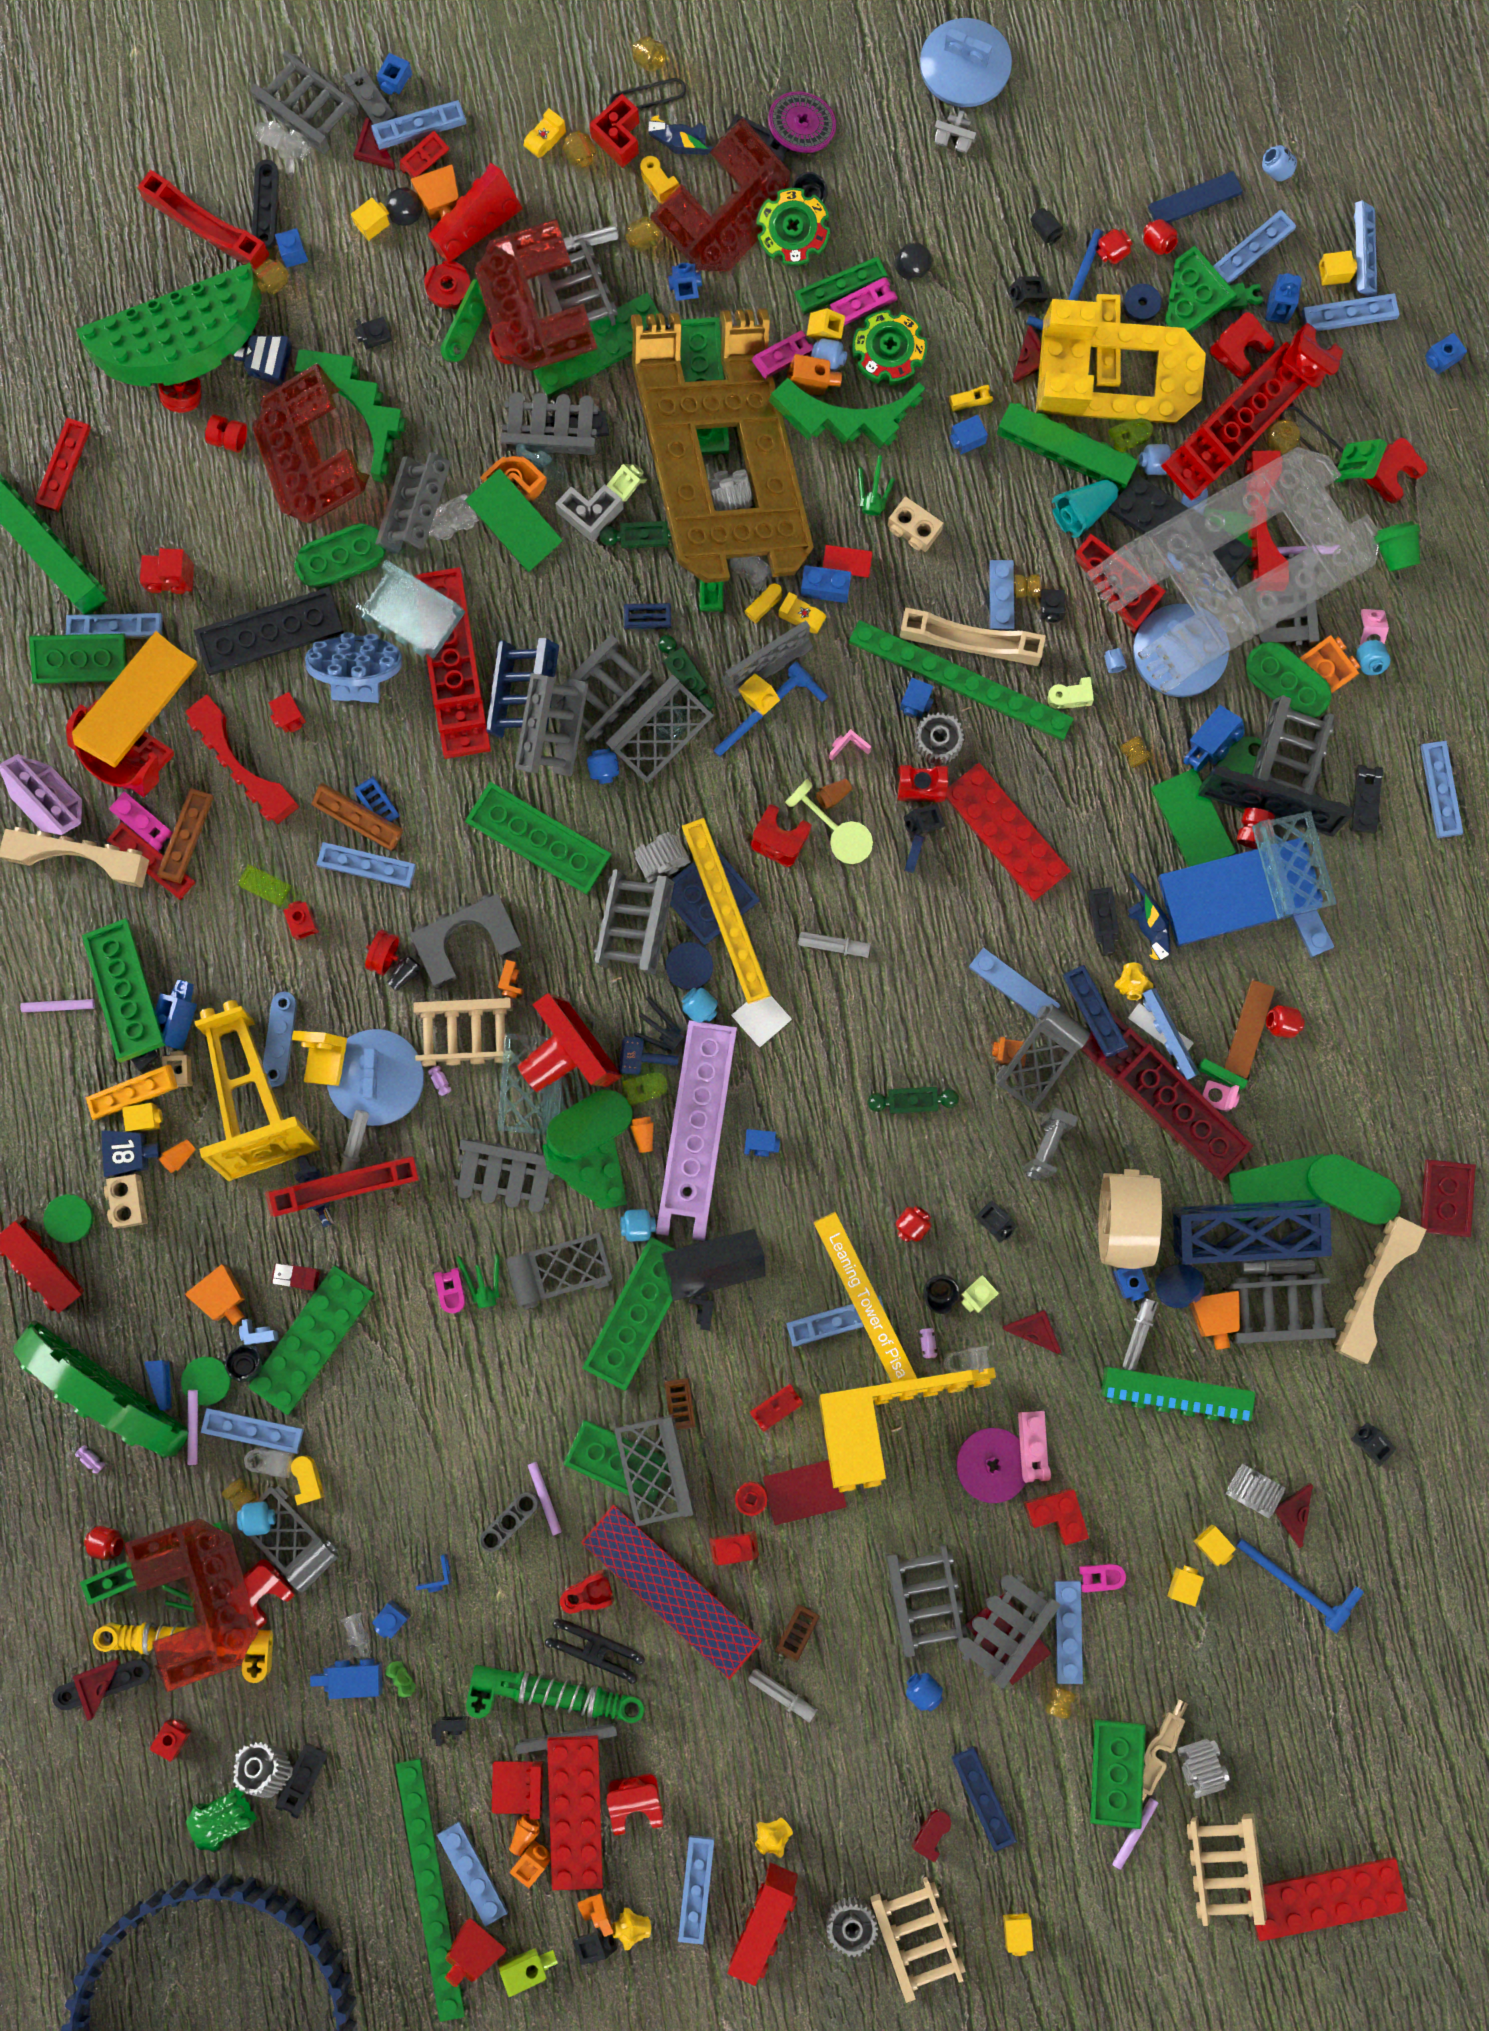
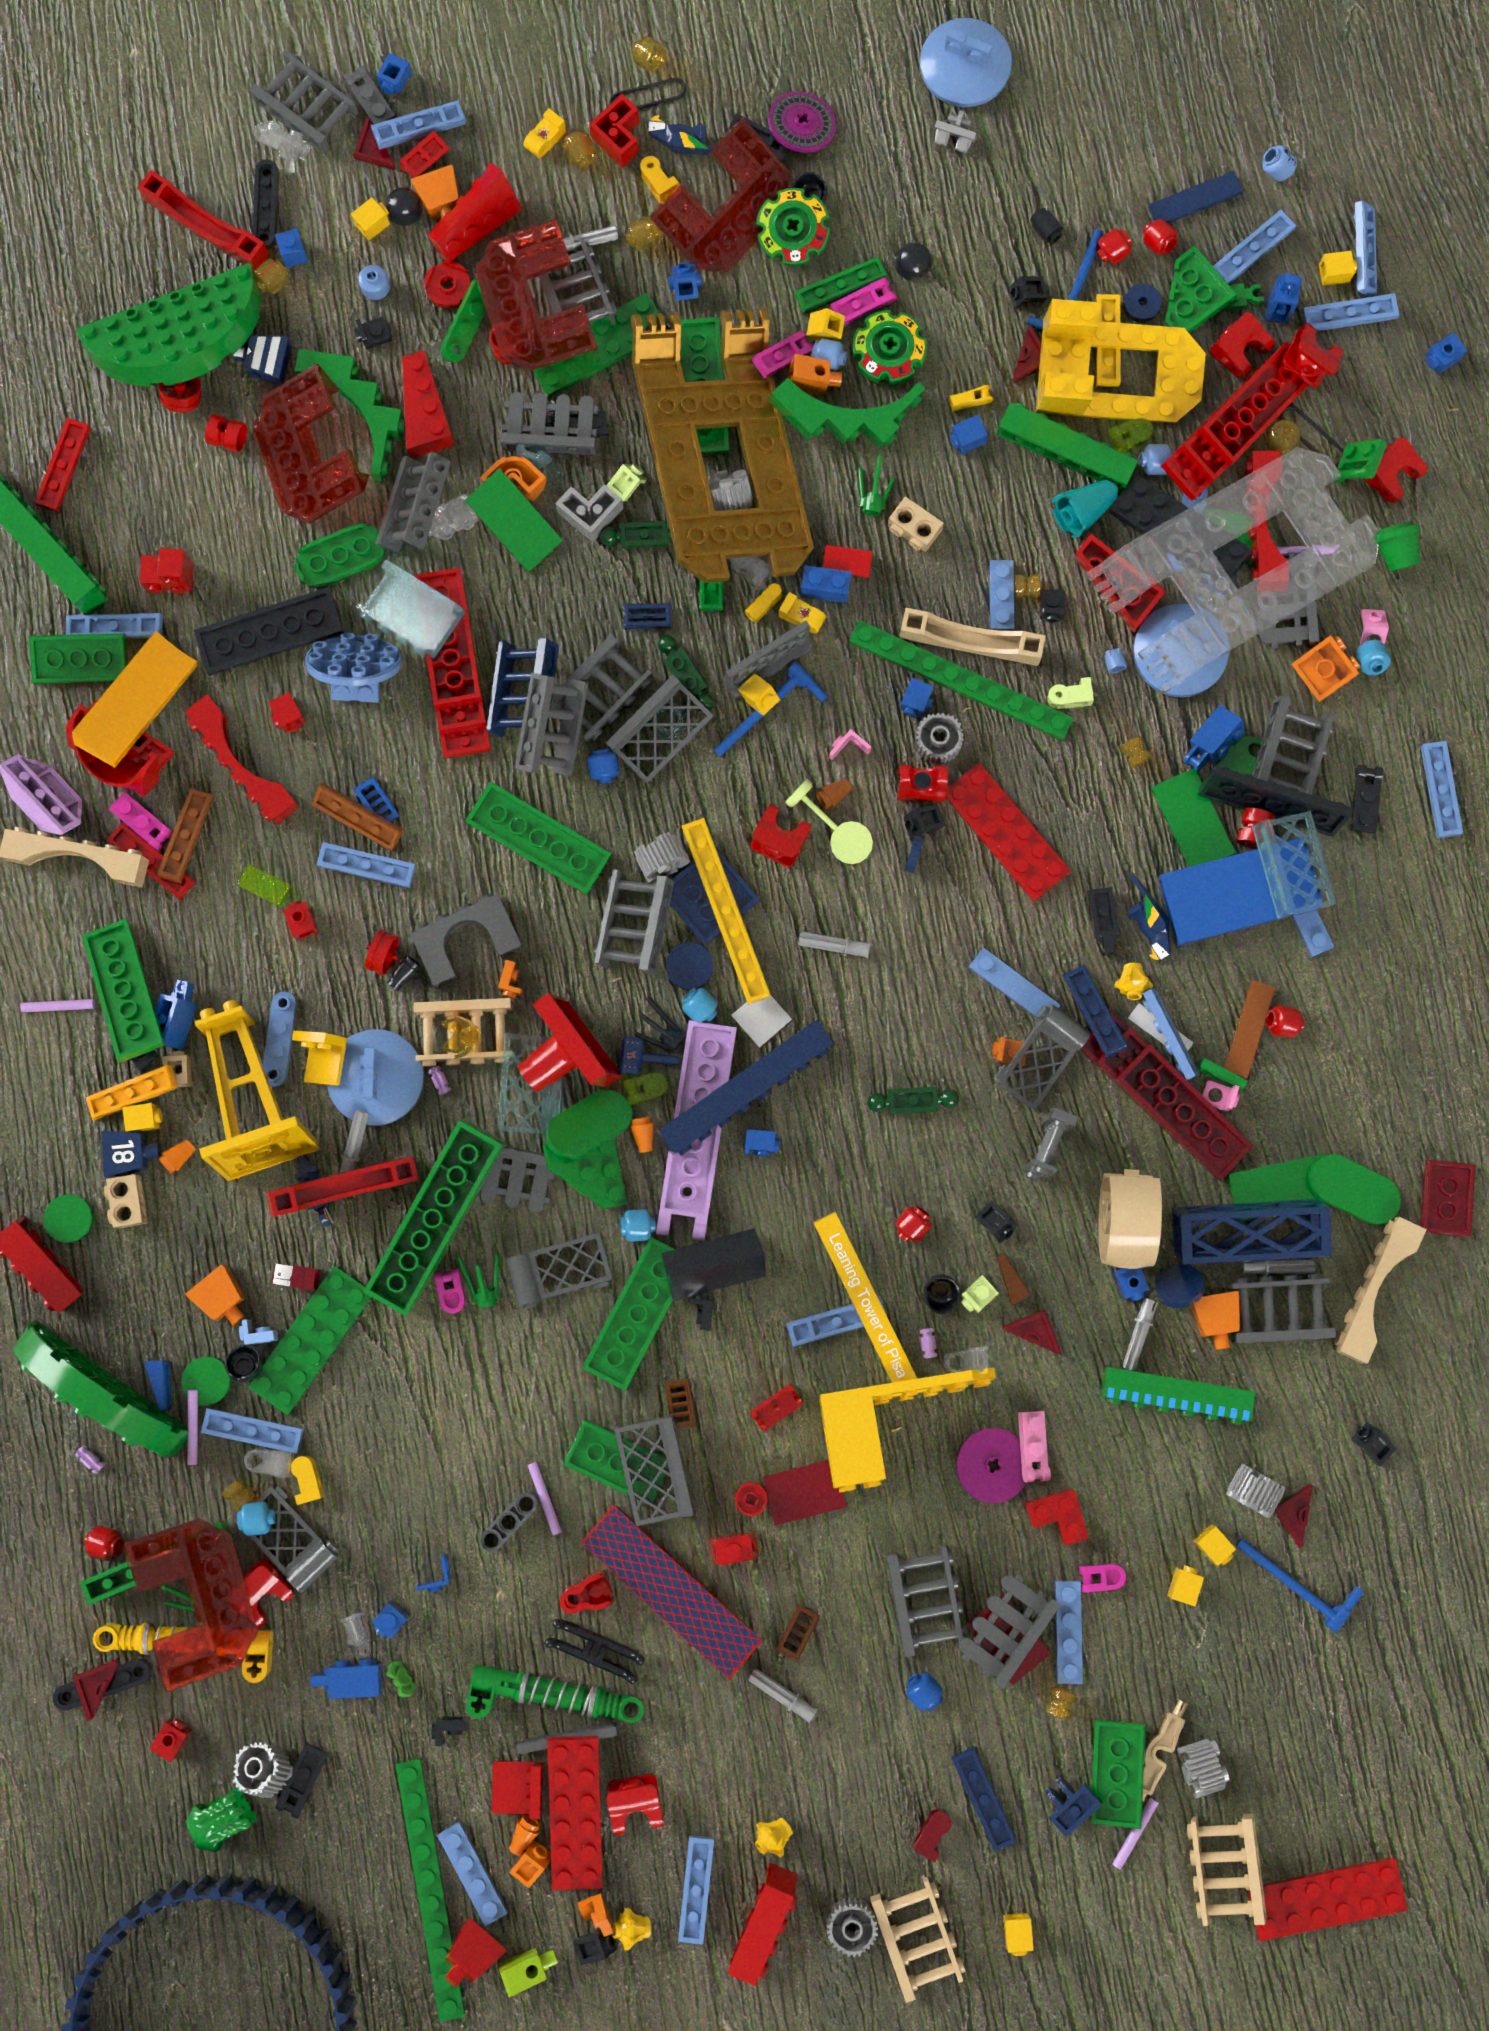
green tile [1246,642,1332,718] -> none
none -> medium blue head [358,265,390,300]
none -> green brick [363,1119,506,1316]
none -> red wedge [402,350,455,459]
none -> clear yellow piece [441,1016,481,1059]
none -> dark blue brick [656,1020,833,1156]
none -> reddish brown slope [997,1253,1030,1305]
none -> dark blue hinge [1046,1777,1103,1838]

